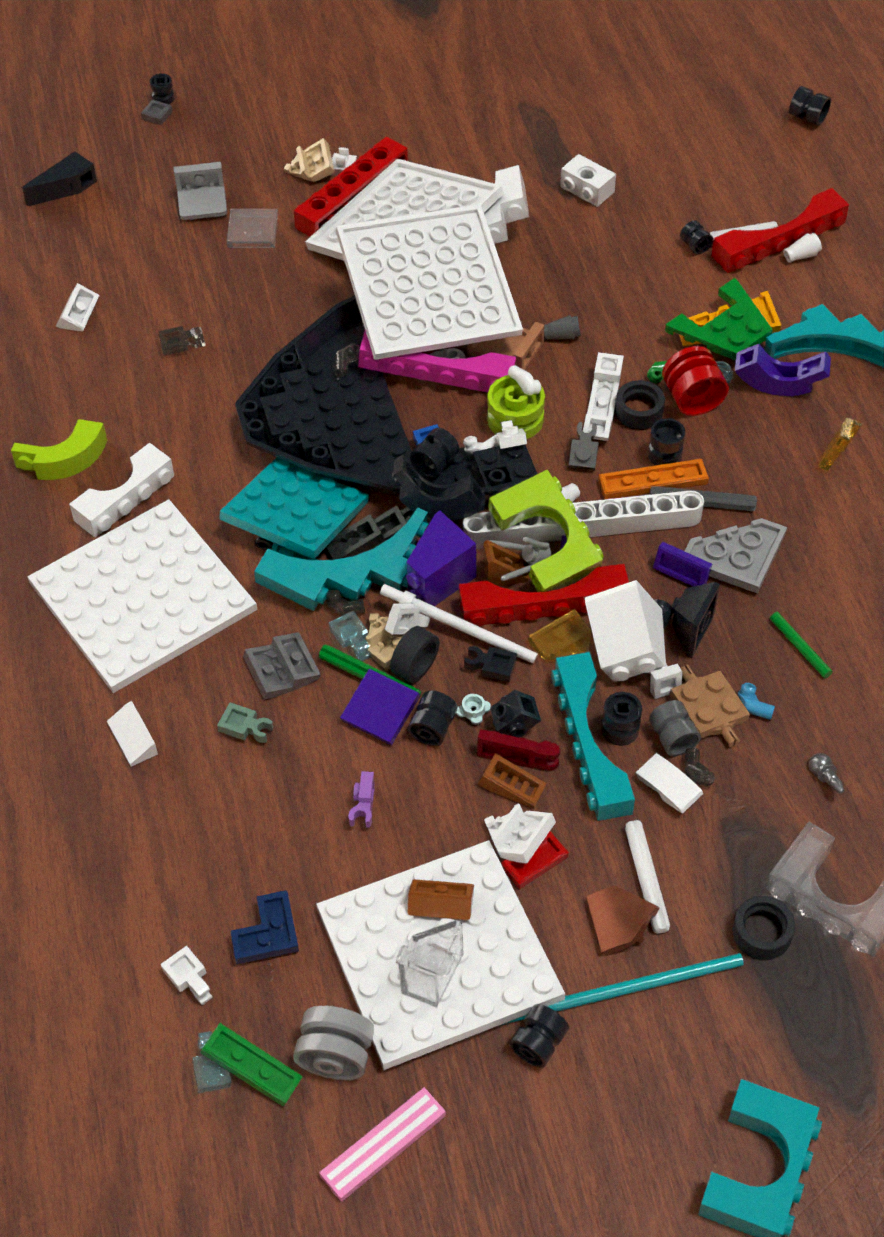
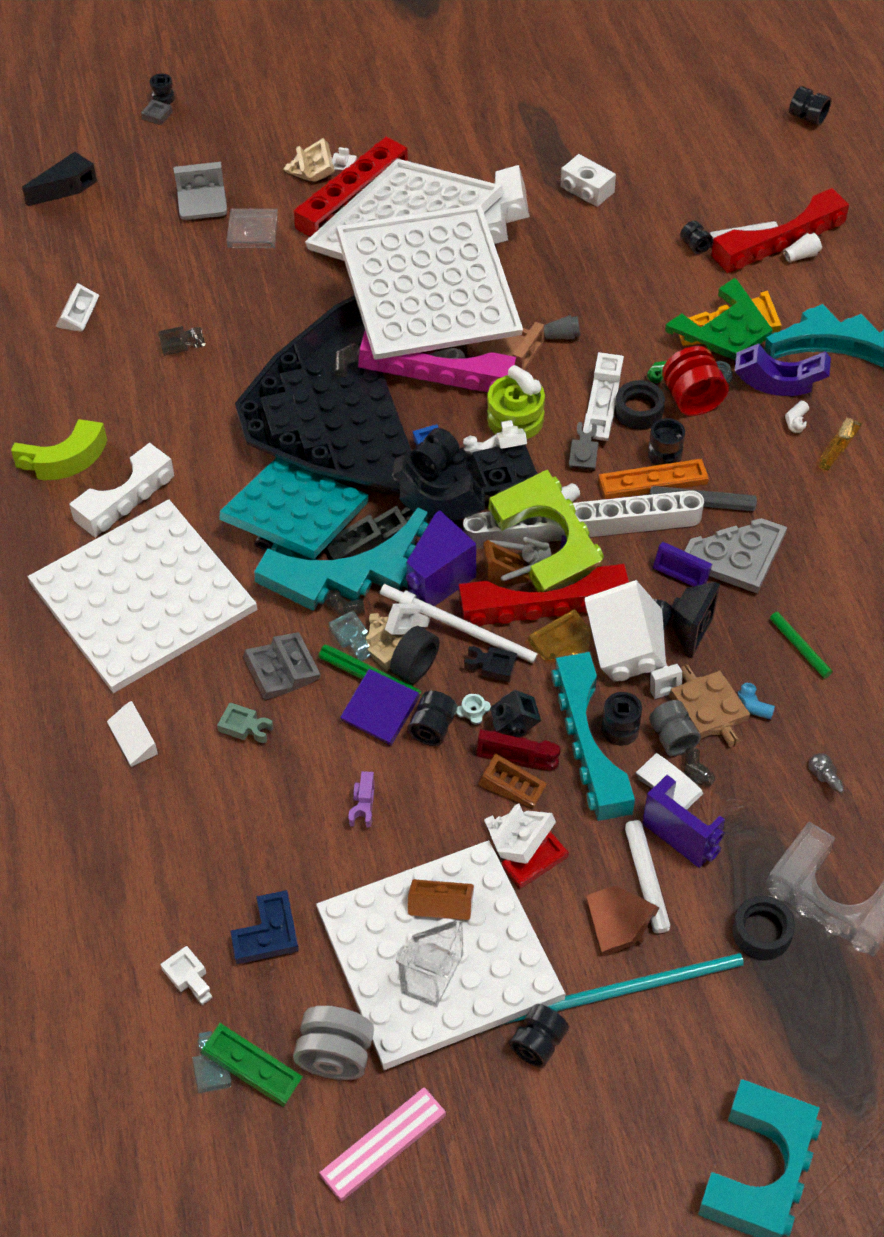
none -> dark purple panel [643,775,725,868]
none -> white arm [785,401,809,433]

